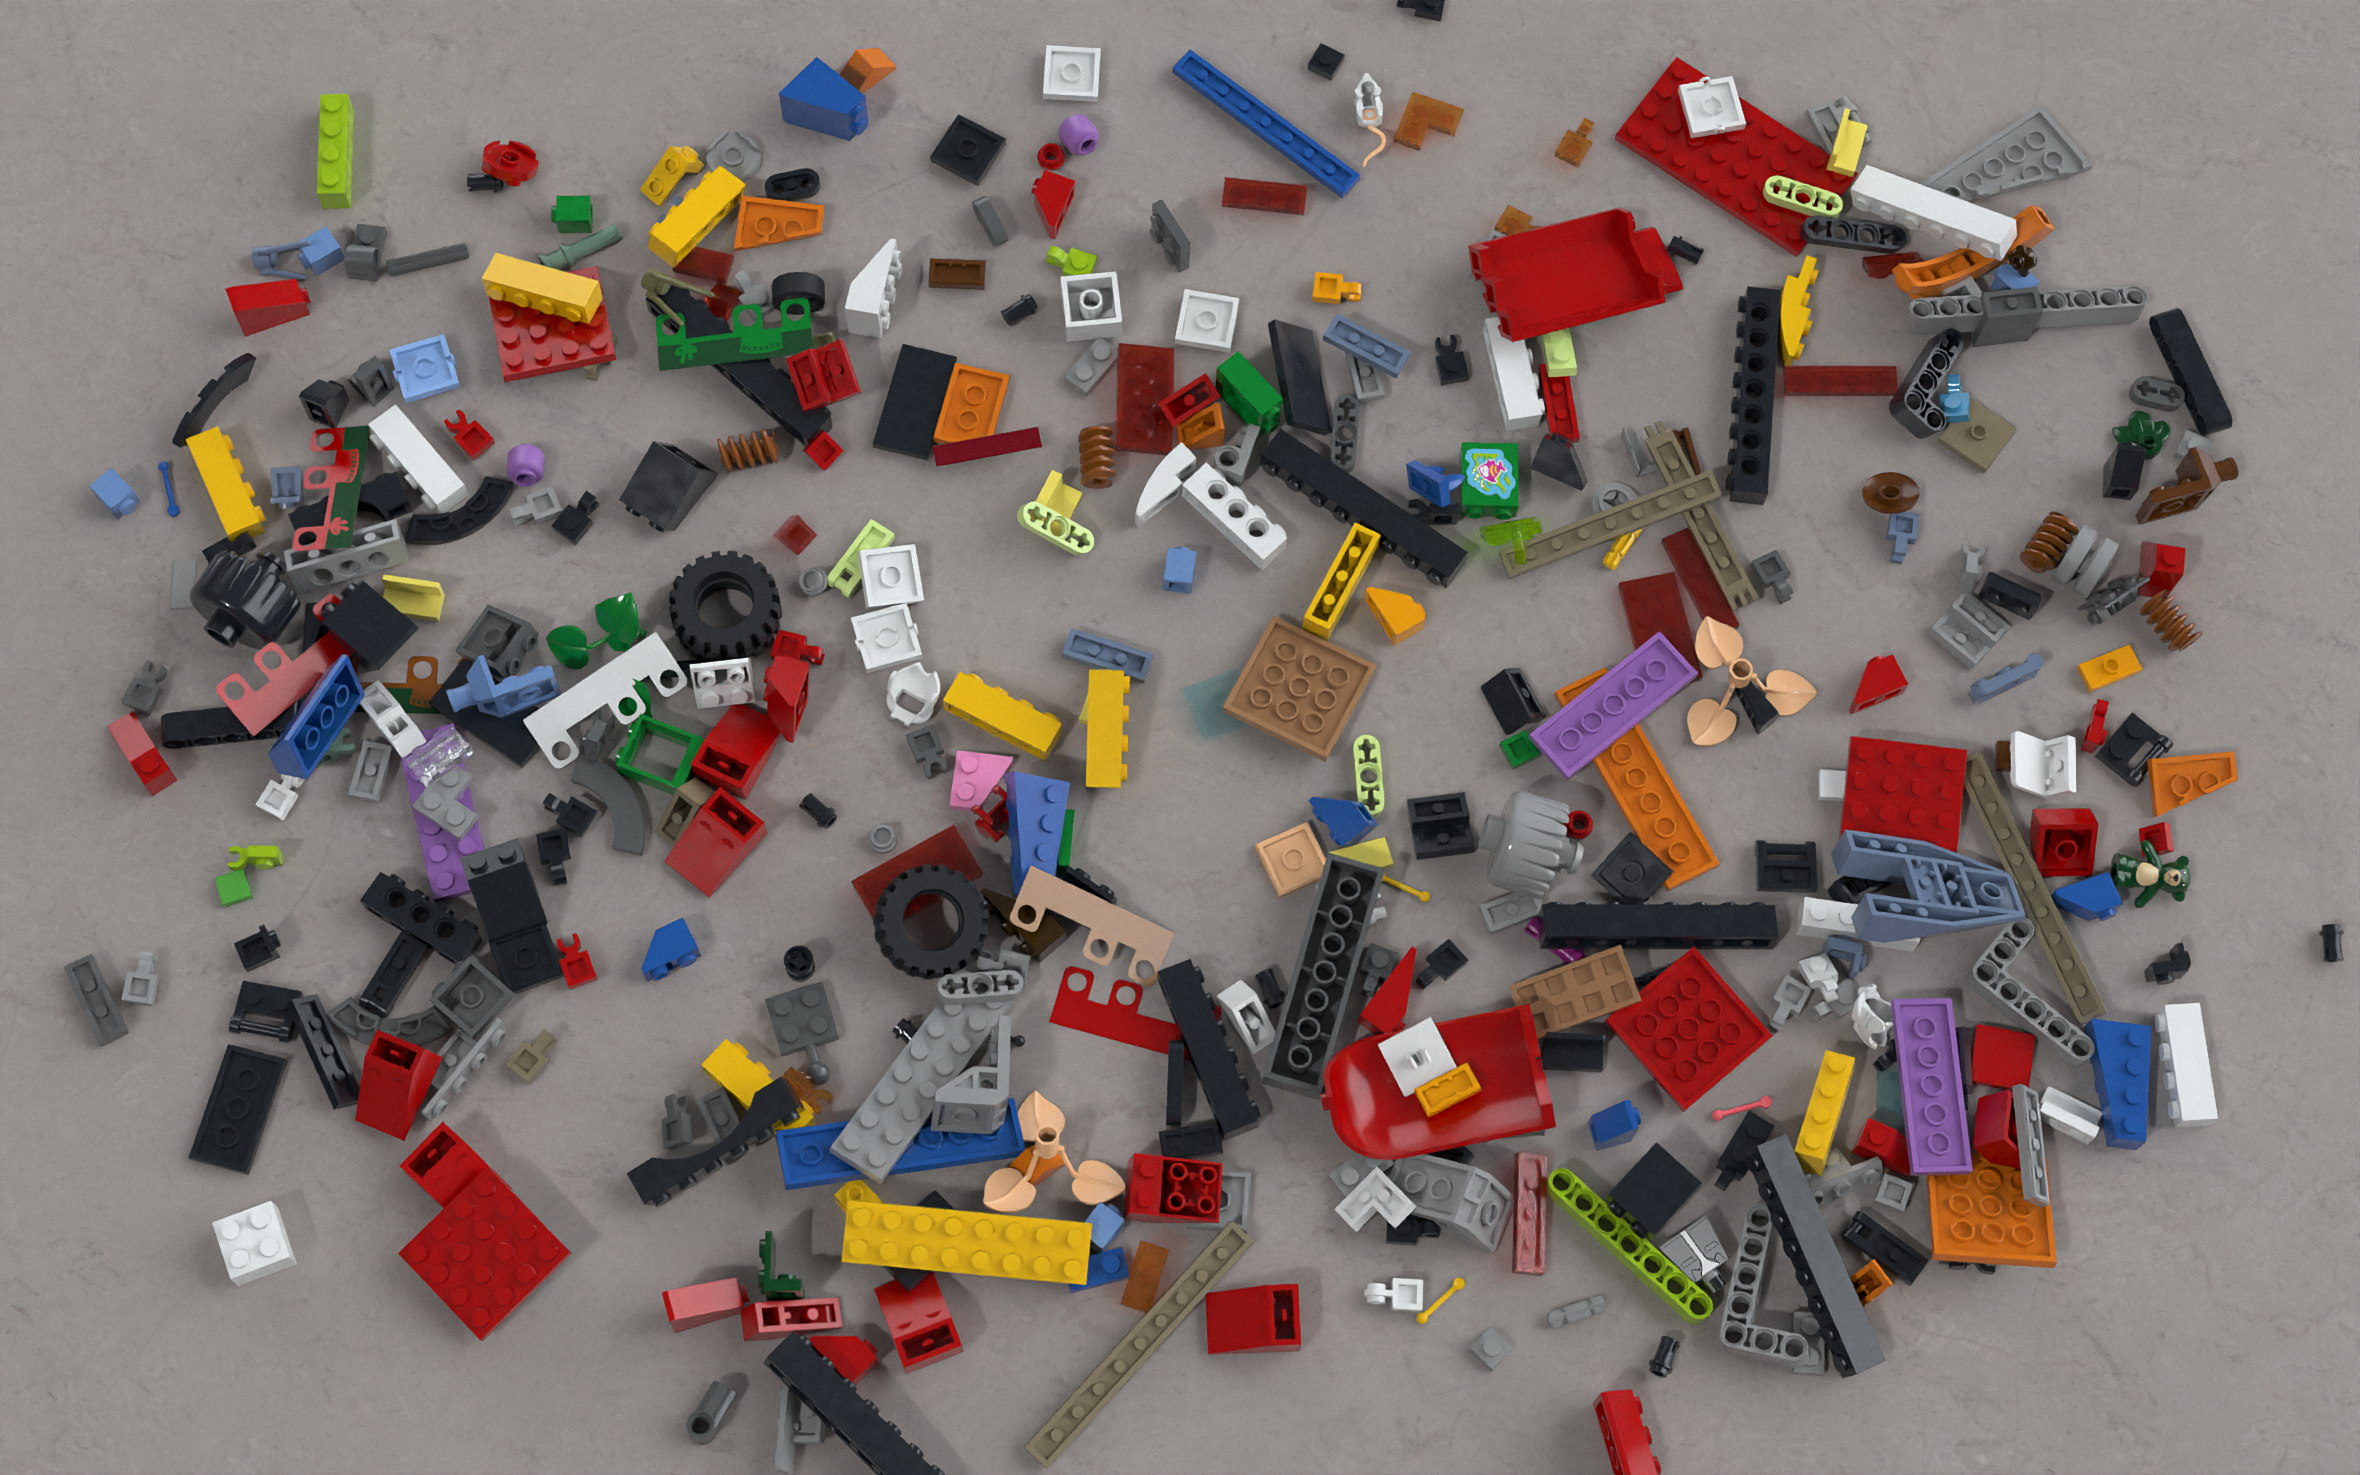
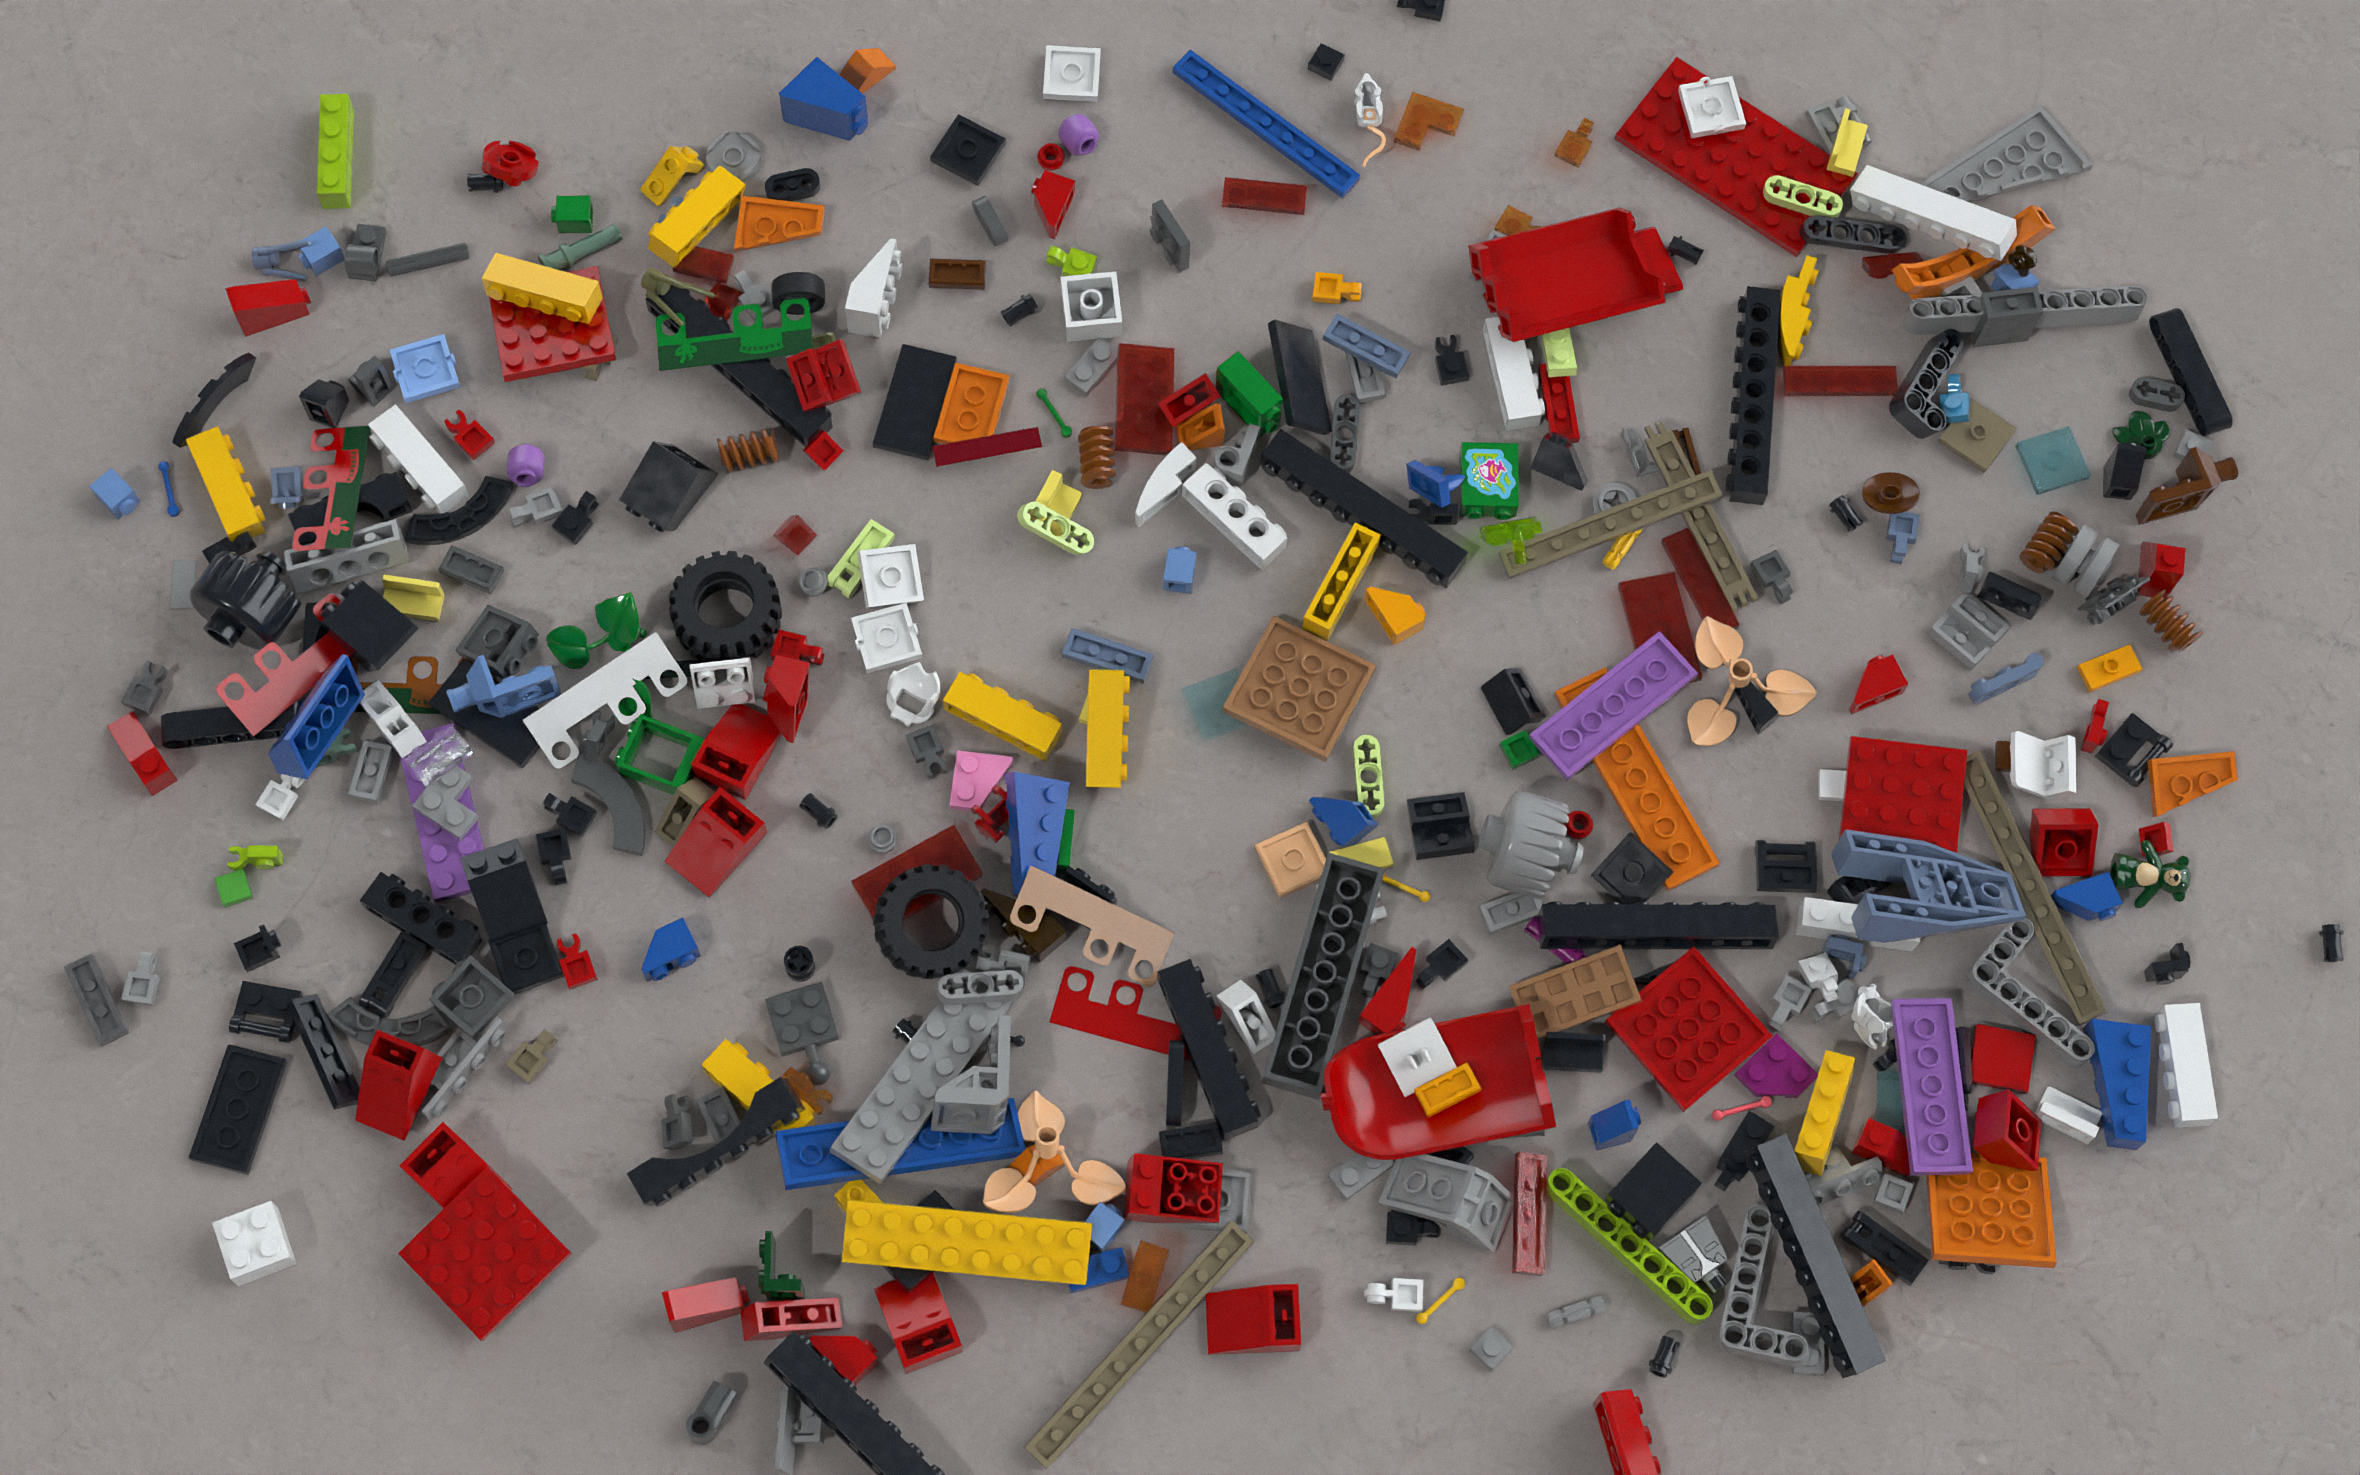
white plate [1175,289,1240,353] -> none
white plate [1335,1167,1417,1232] -> none
light grey tile [2012,1084,2050,1208] -> none
none -> dark grey plate [438,545,504,594]
none -> green hinge [1036,388,1072,438]
none -> magenta plate [1734,1033,1818,1098]
none -> black pin [1829,495,1863,533]
none -> clear light blue tile [2015,426,2091,495]

